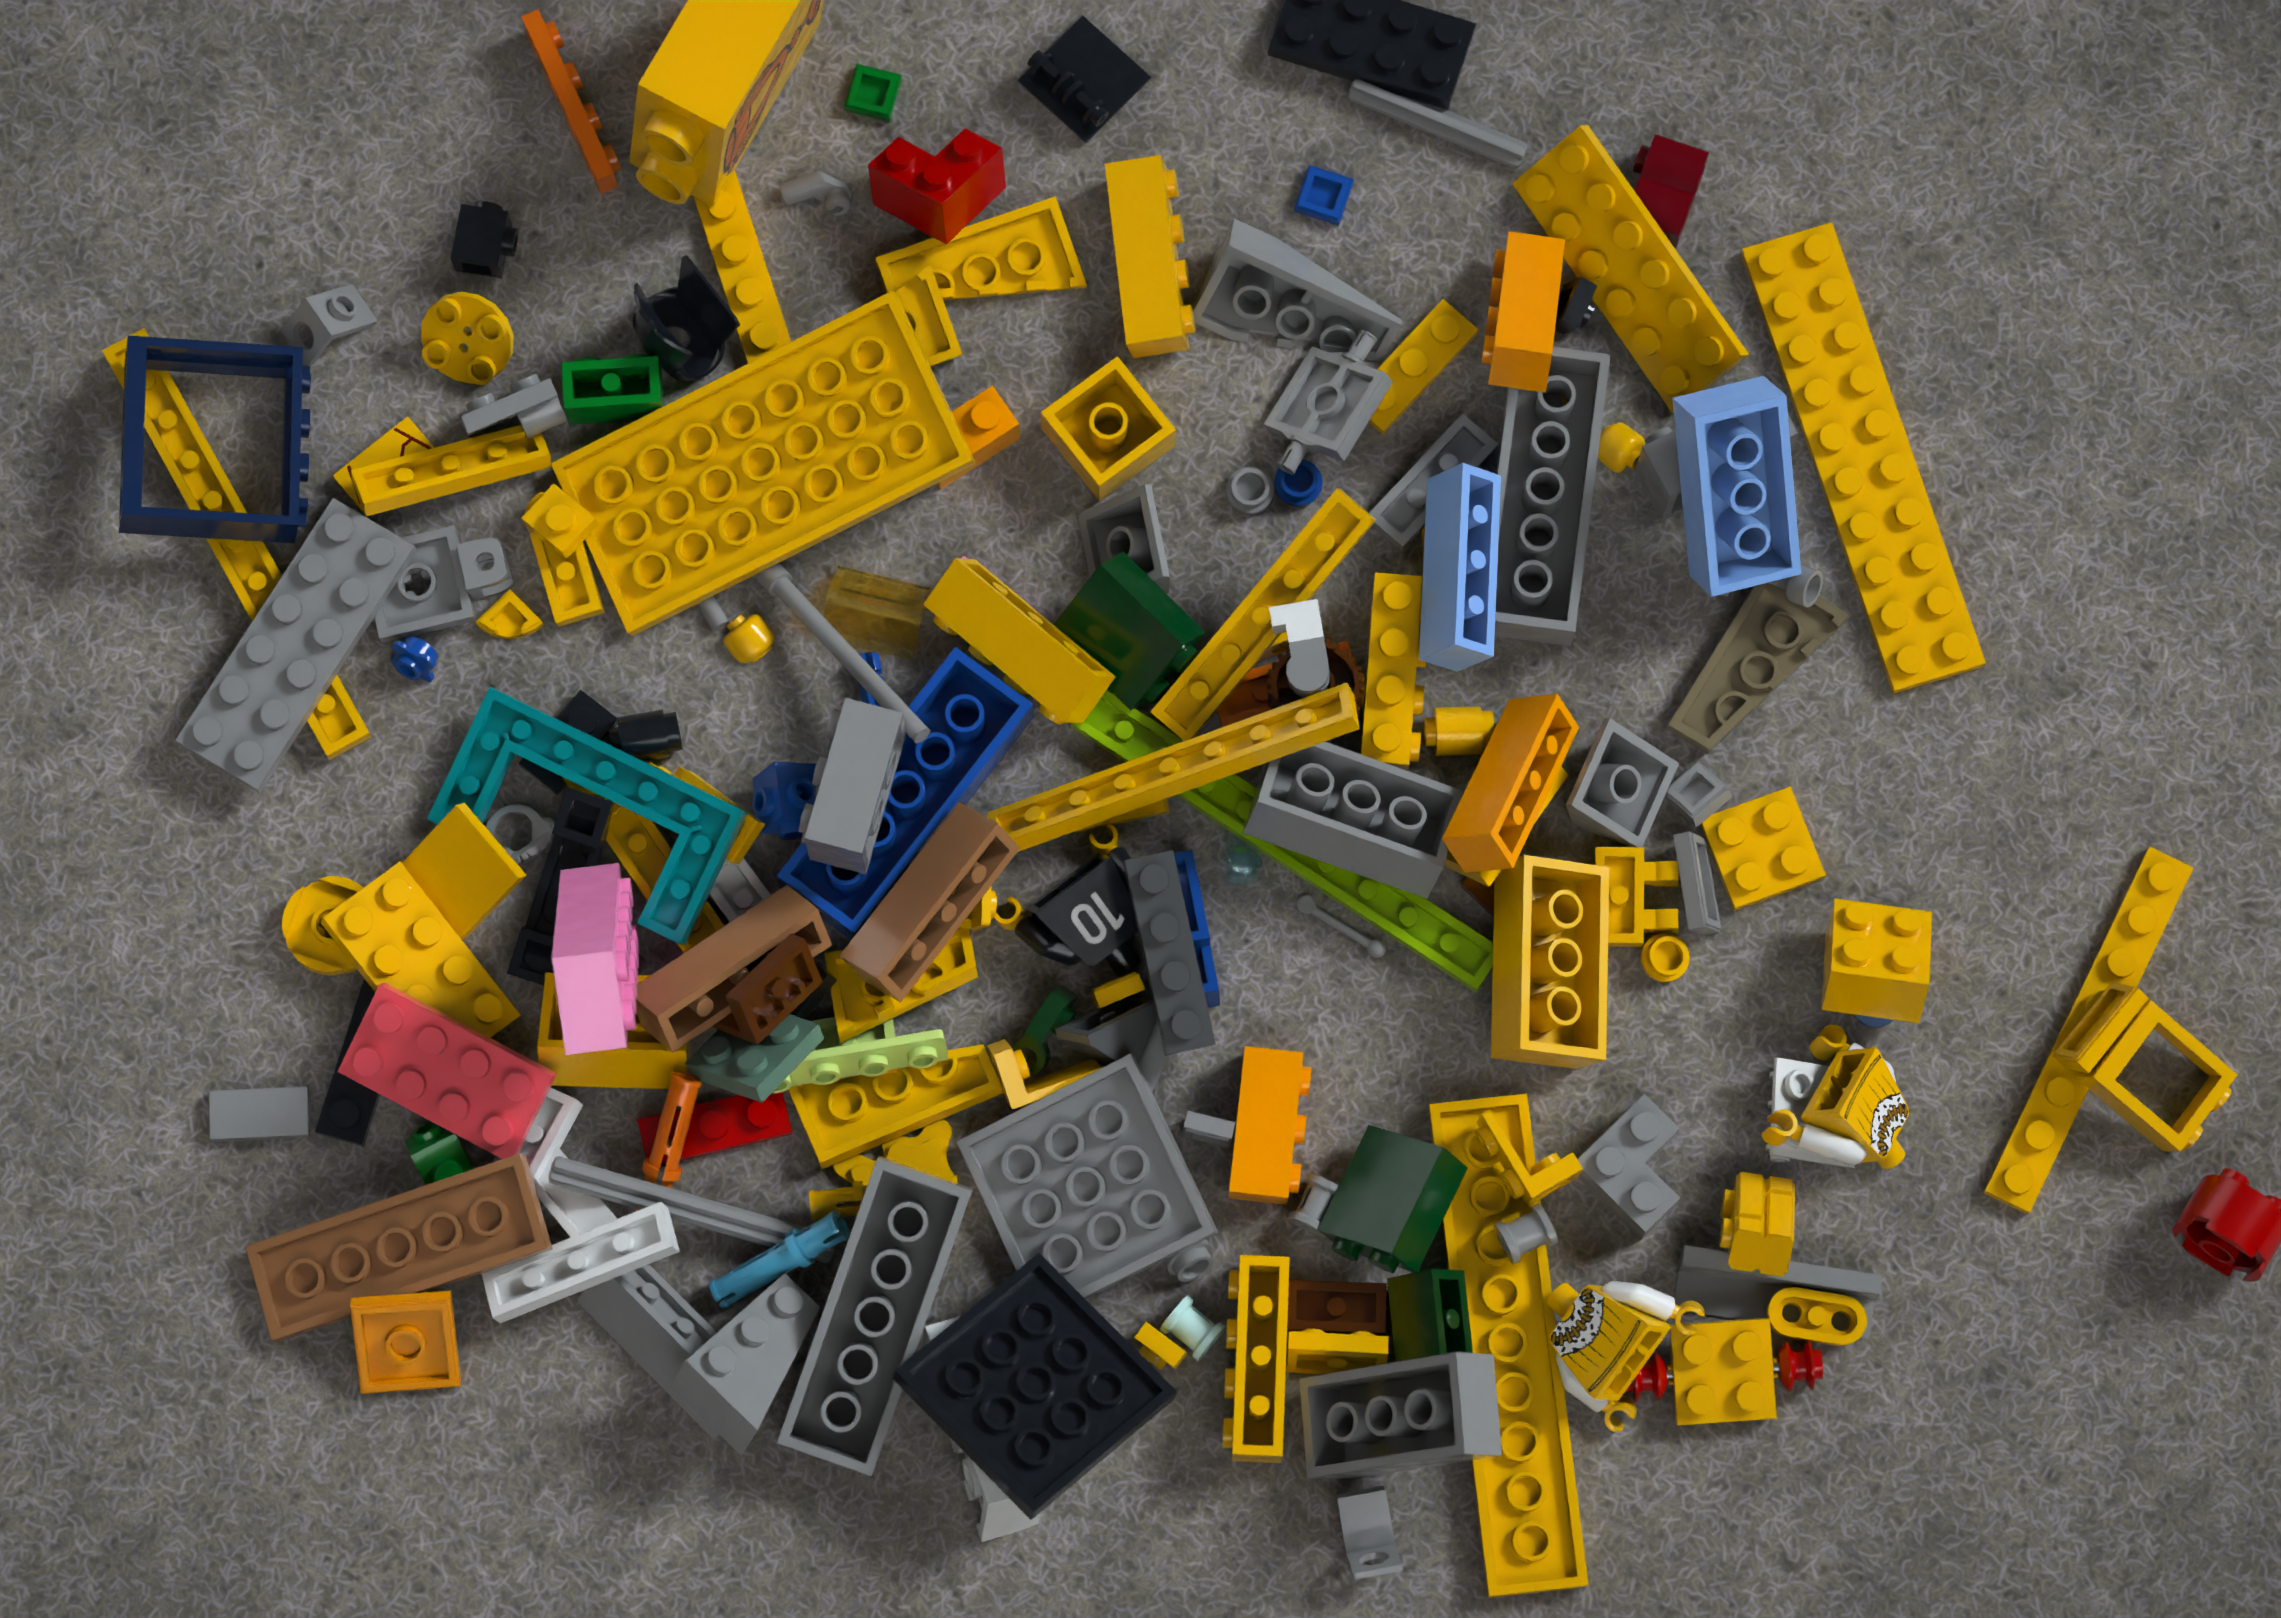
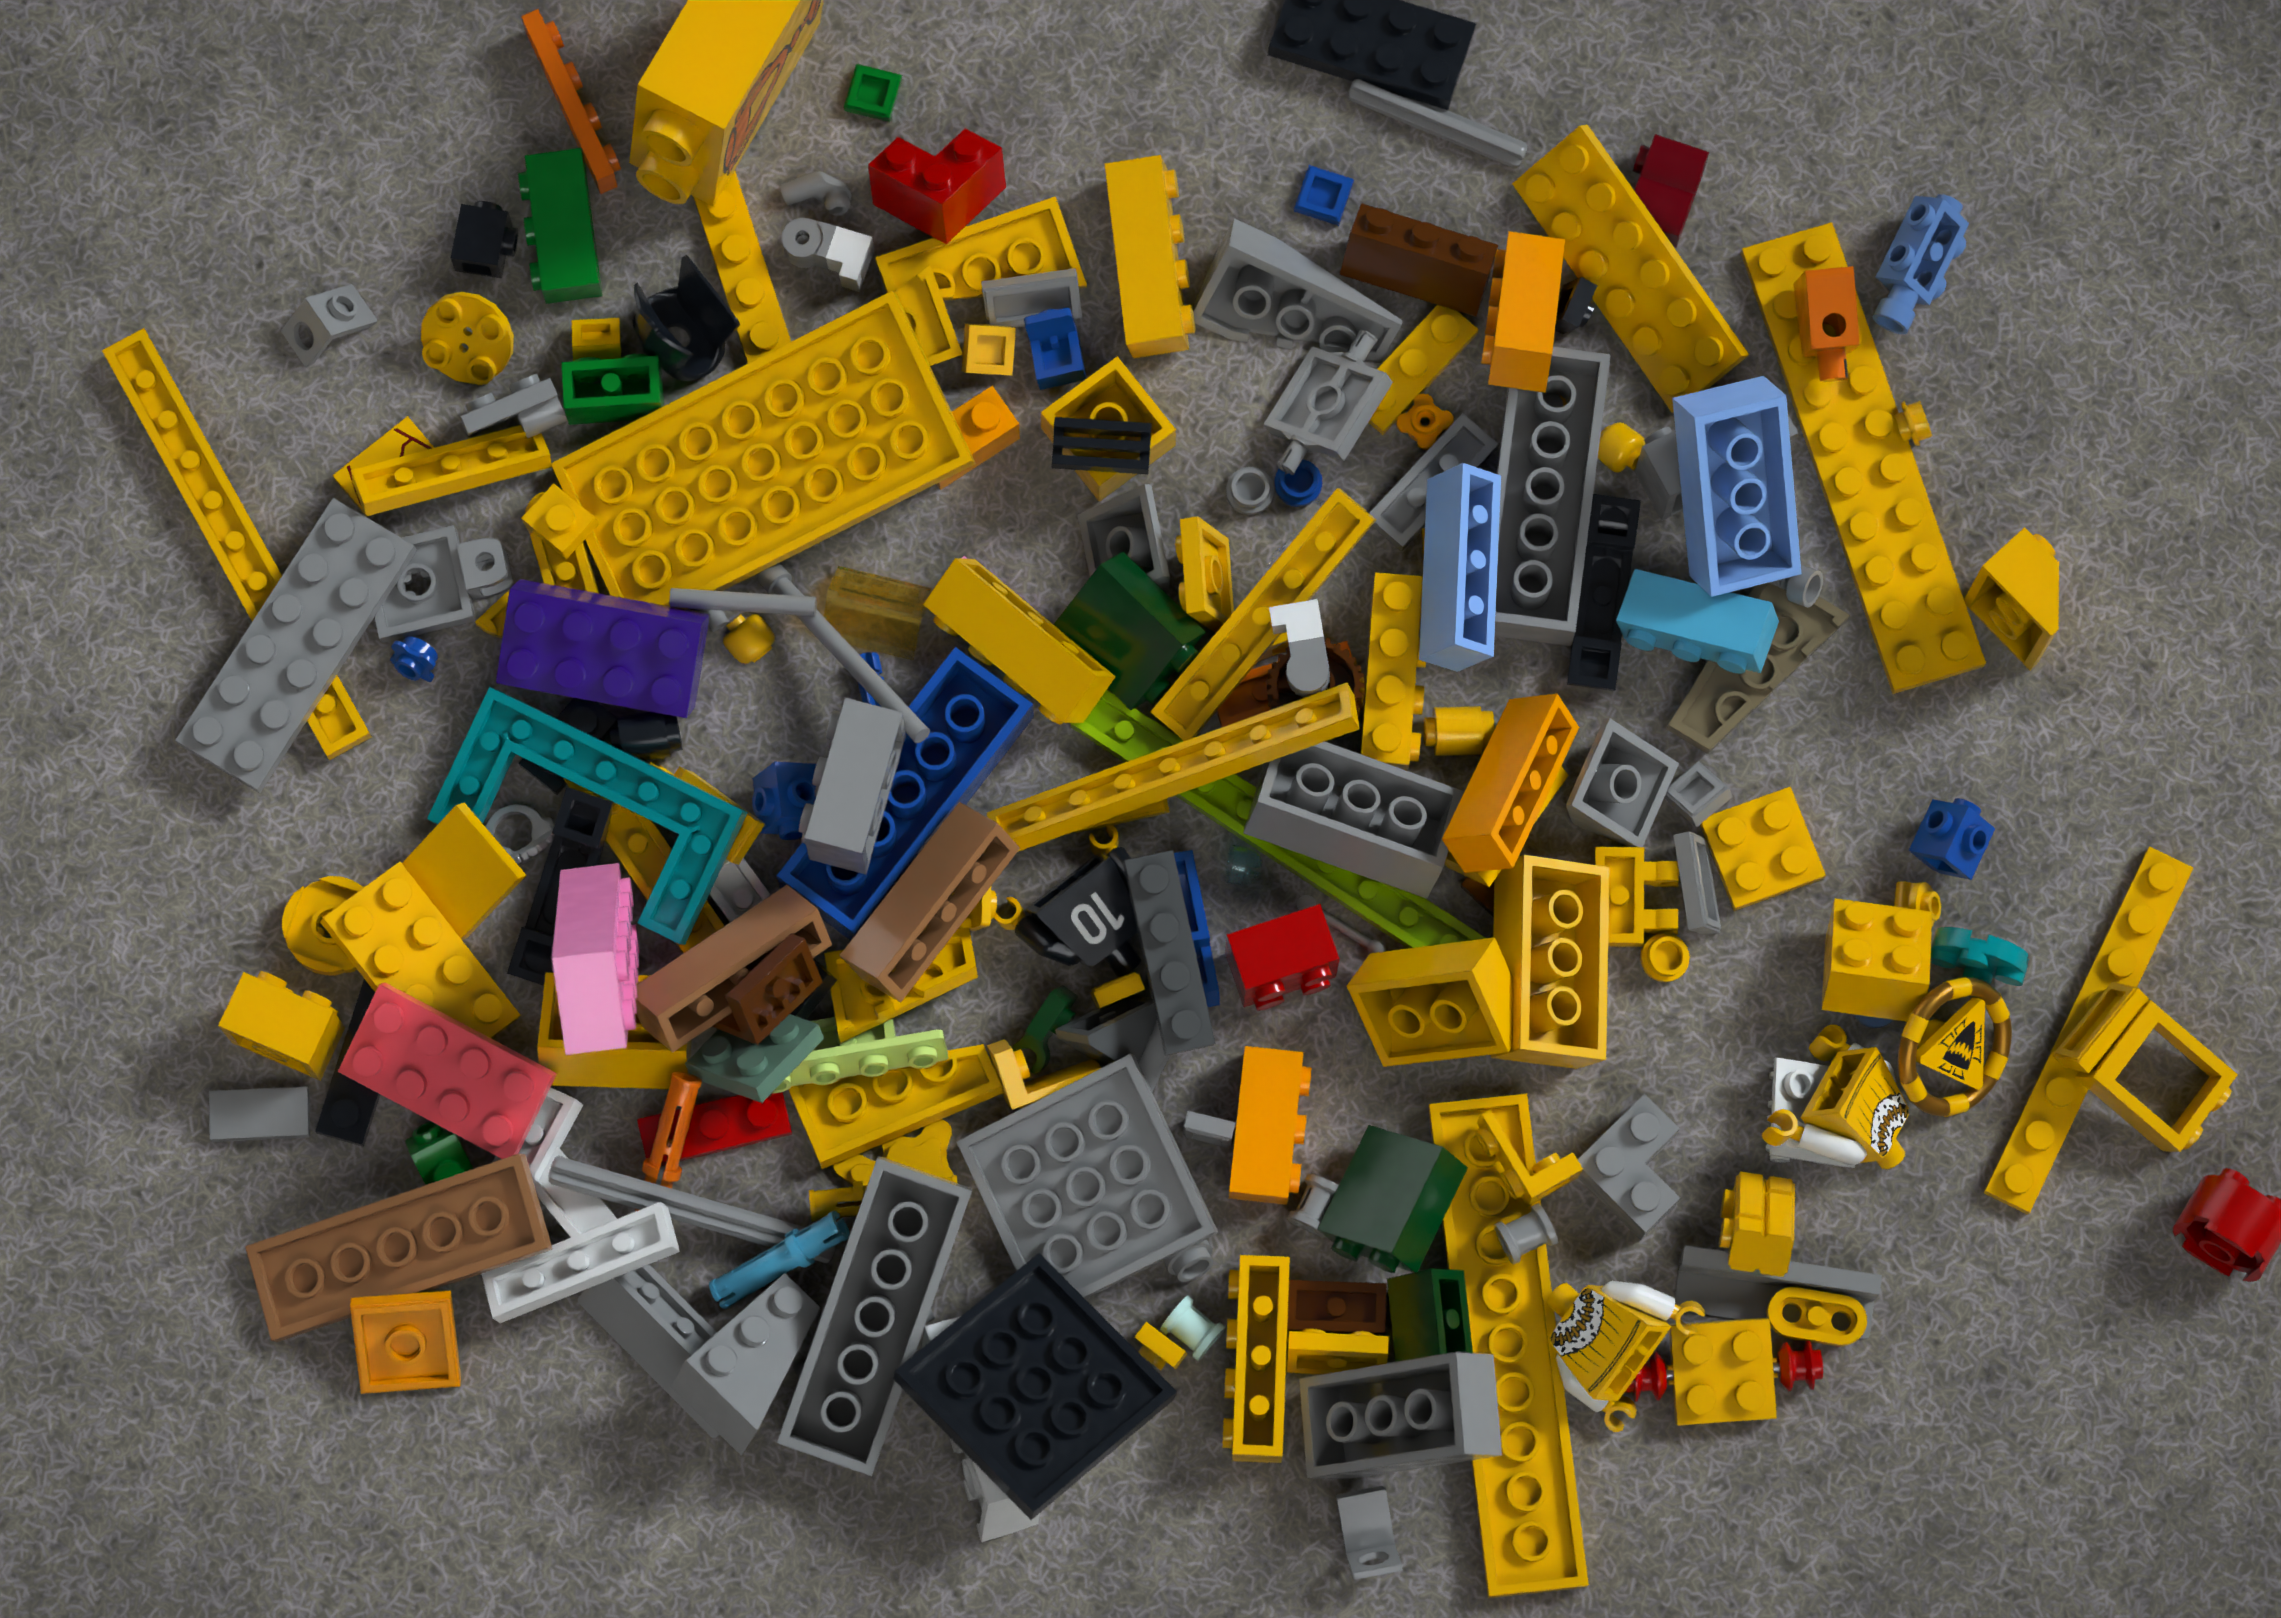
dark blue window [119,336,311,543] -> none
black hinge [1018,15,1151,143] -> none
none -> yellow brick [218,971,345,1081]
none -> dark purple brick [496,579,710,718]
none -> green brick [518,148,602,304]
none -> yellow plate [571,318,621,361]
none -> light grey bar [669,588,817,616]
none -> leg [781,218,875,292]
none -> yellow plate [961,324,1016,376]
none -> light grey tile [981,268,1082,328]
none -> blue bracket [1024,308,1086,390]
none -> black tile [1051,417,1152,474]
none -> yellow plate [1175,516,1234,633]
none -> red brick [1225,904,1340,1011]
none -> reddish brown brick [1340,203,1498,316]
none -> yellow slope [1347,937,1513,1067]
none -> light orange plate [1396,393,1454,450]
none -> black slope [1567,494,1641,691]
none -> medium azure brick [1616,569,1779,674]
none -> orange torso [1793,266,1859,382]
none -> medium blue brick [1872,194,1969,334]
none -> yellow plate [1894,401,1933,446]
none -> yellow plate [1894,881,1941,927]
none -> piece [1898,977,2012,1117]
none -> blue brick [1909,798,1995,880]
none -> teal plate [1930,927,2029,986]
none -> yellow slope [1964,527,2059,670]

